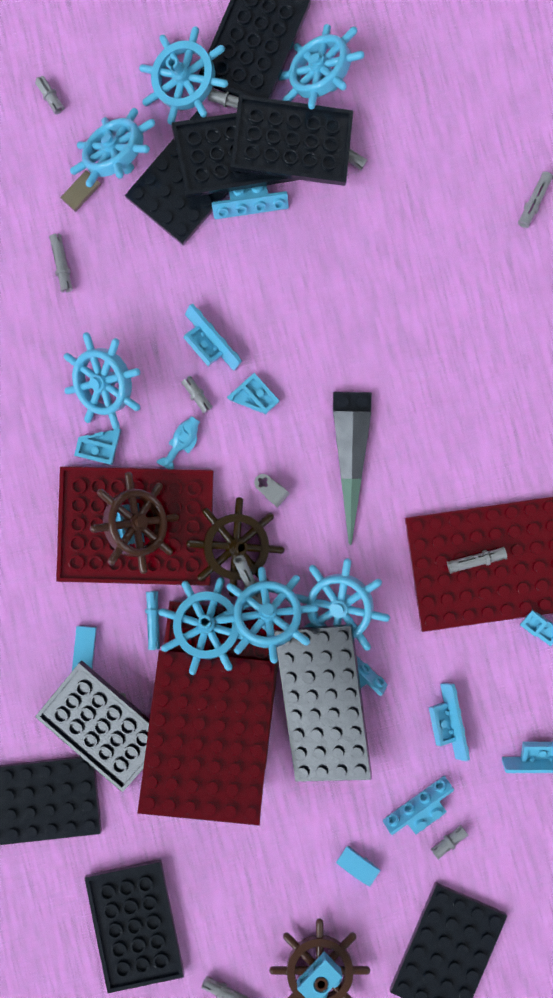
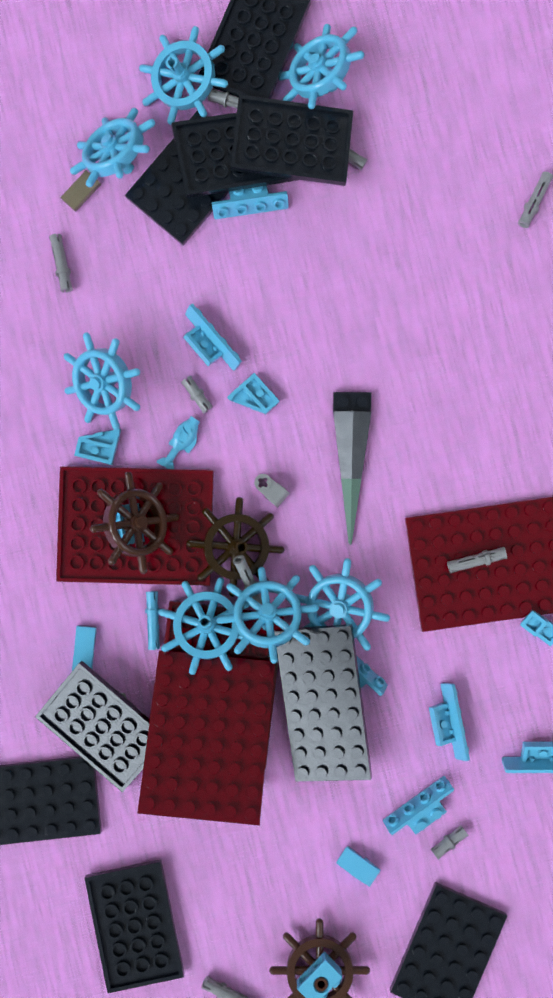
light grey axle [35,76,65,114] -> none

